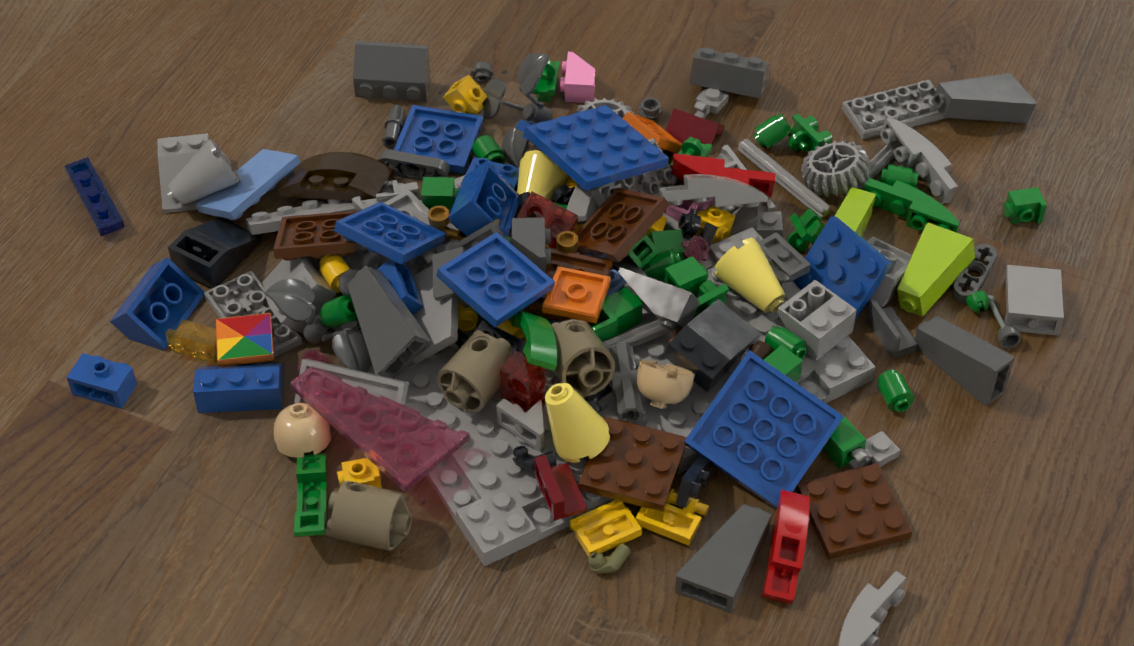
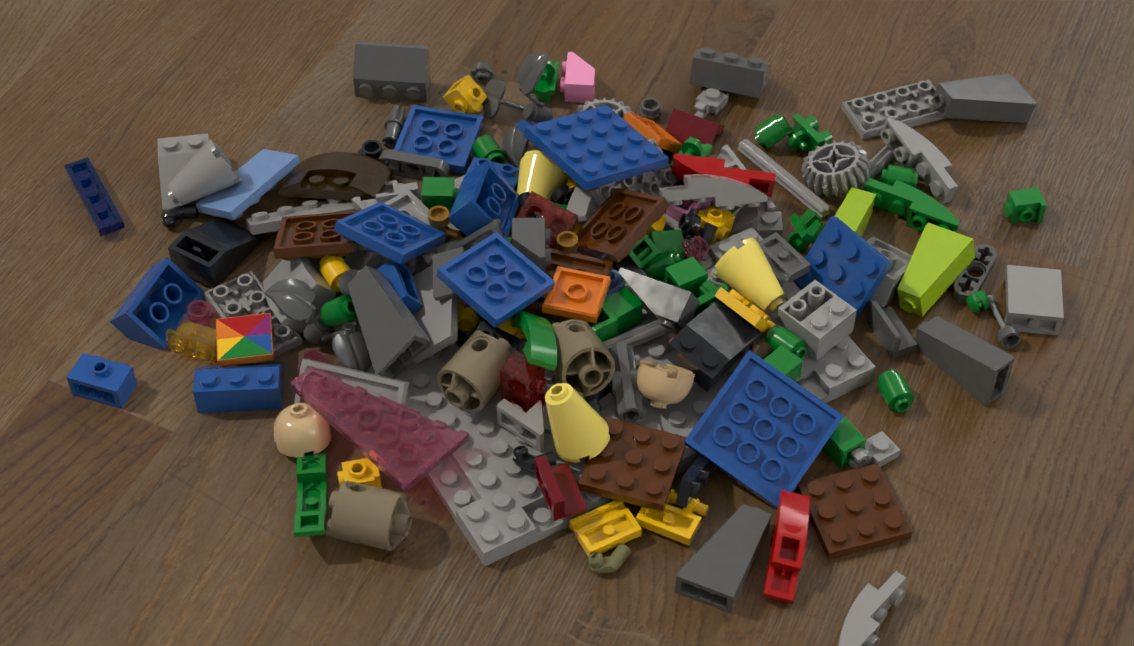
none -> black arm [161,205,198,227]
none -> clear pink plate [183,300,215,327]
none -> black plate [357,140,386,160]
none -> yellow plate [714,287,777,333]

